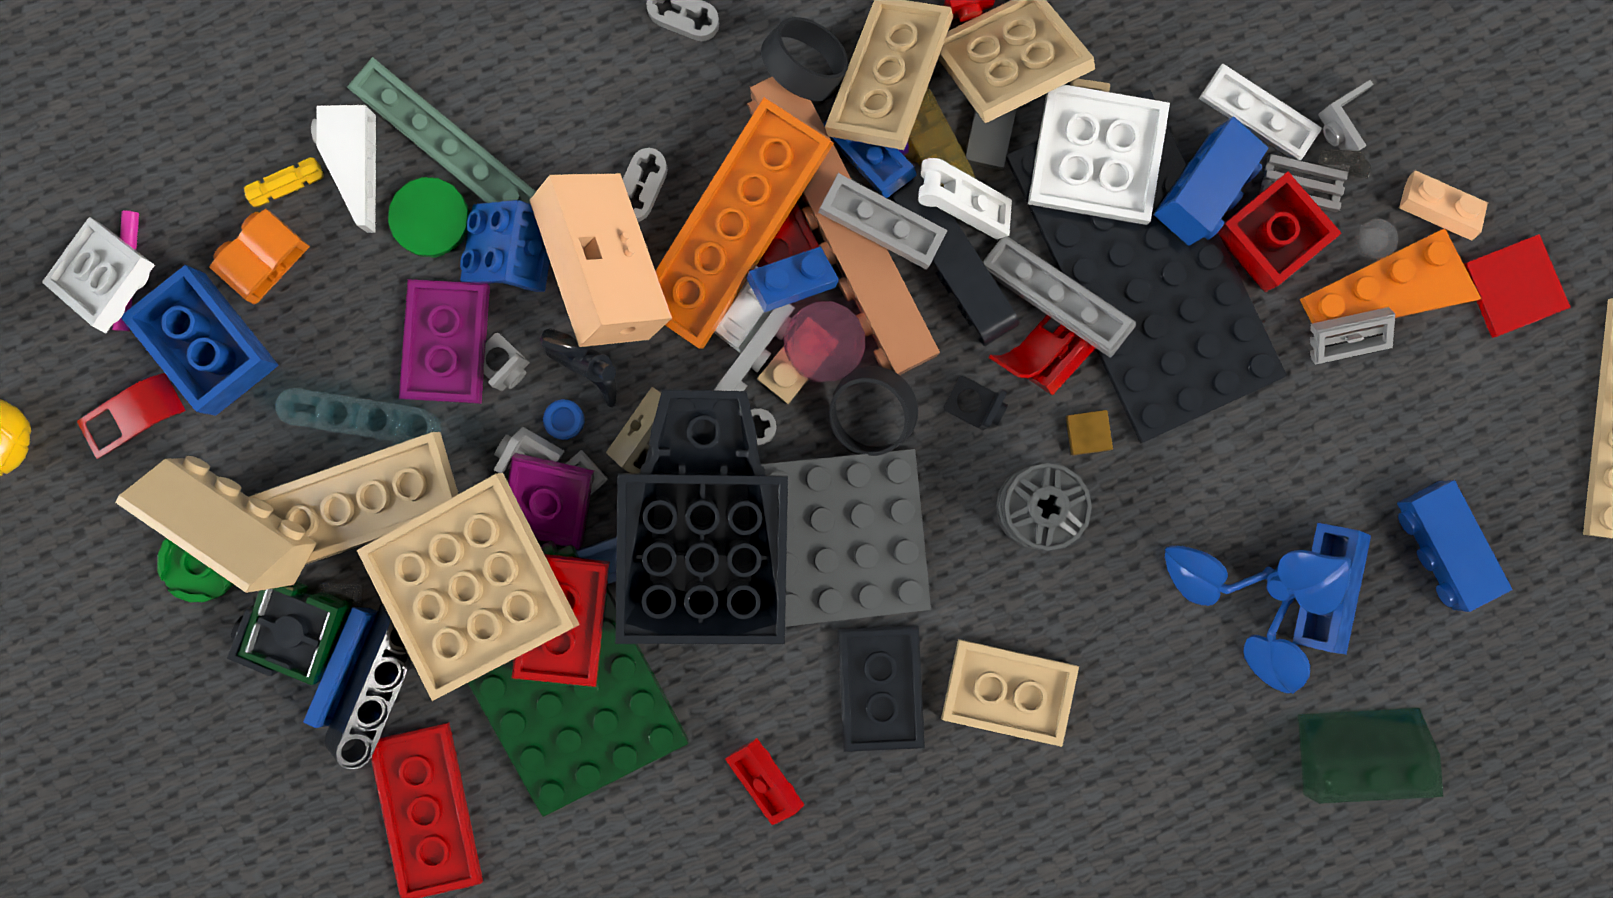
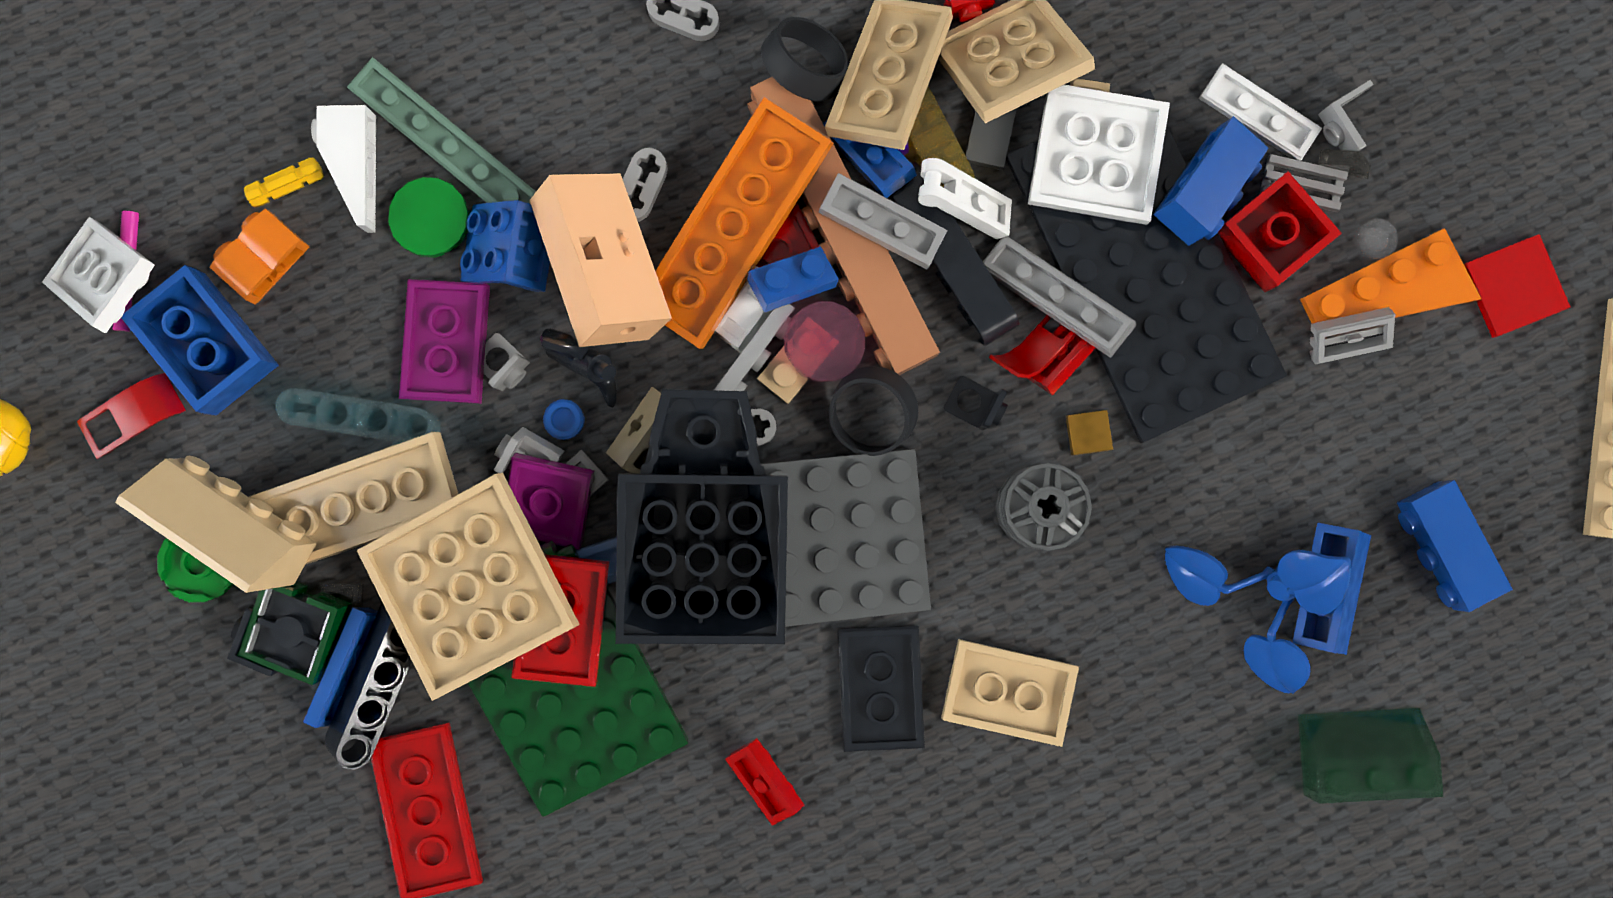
light nougat plate [1399,170,1488,241] -> none

